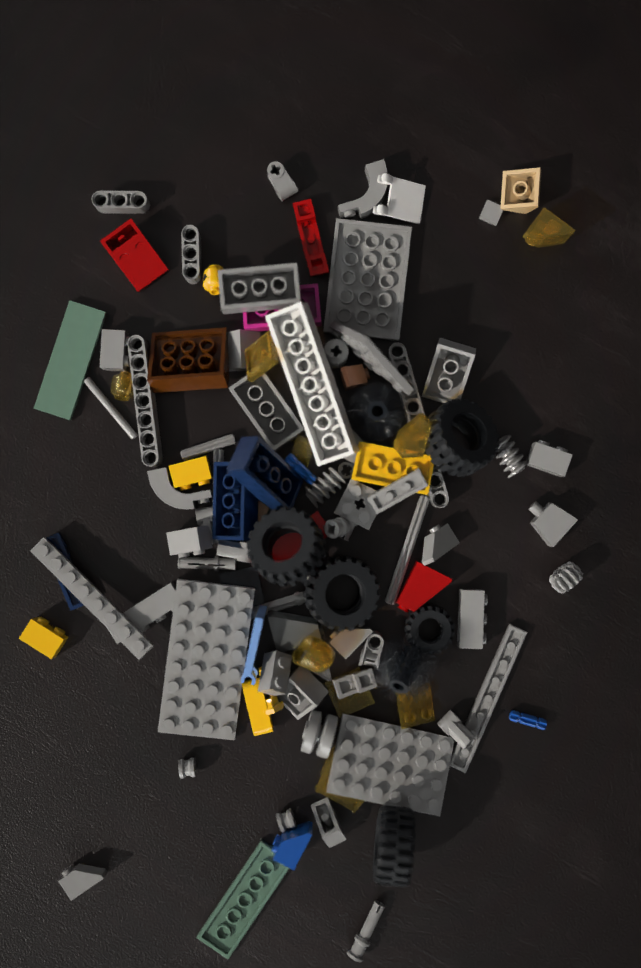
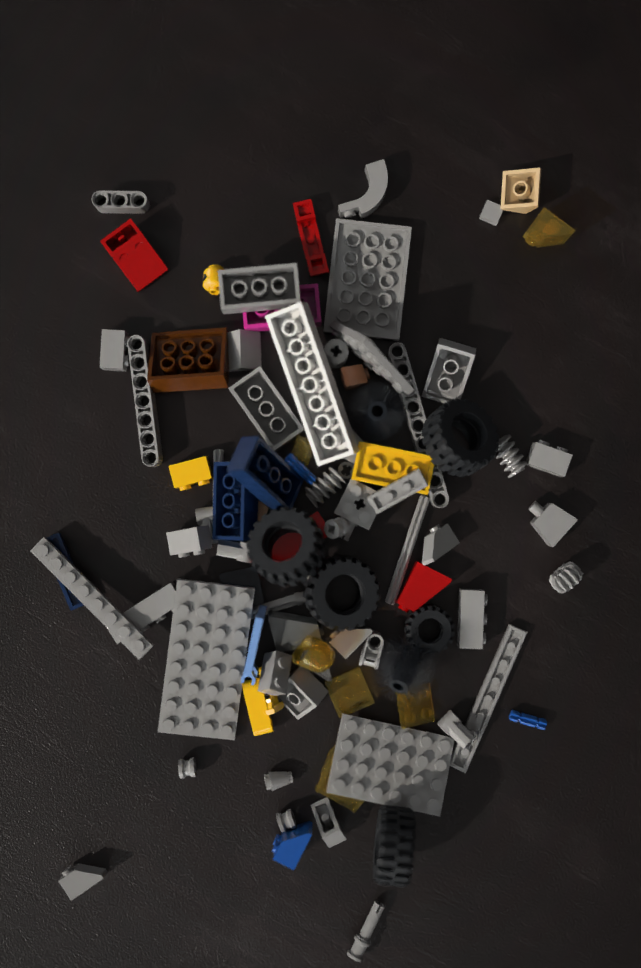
yellow brick [19,616,68,659] -> none
sand green tile [33,300,107,421] -> none
light grey bar [84,377,138,440] -> none
clear yellow head [111,371,134,401] -> none
light grey arch [147,467,213,509] -> none
light grey pin [178,556,237,571] -> none
light grey axle [180,434,236,460] -> none
light grey beam [181,225,202,284] -> none
sand green tile [196,839,290,959] -> none
clear yellow plate [245,330,279,383] -> none
light grey piece [267,161,298,201] -> none
light grey wheel [300,709,338,759] -> none
light grey slope [332,668,378,699] -> none
white flag [373,173,426,224] -> none
clear yellow slope [394,413,432,458] -> none
none -> light grey cone [264,771,293,791]

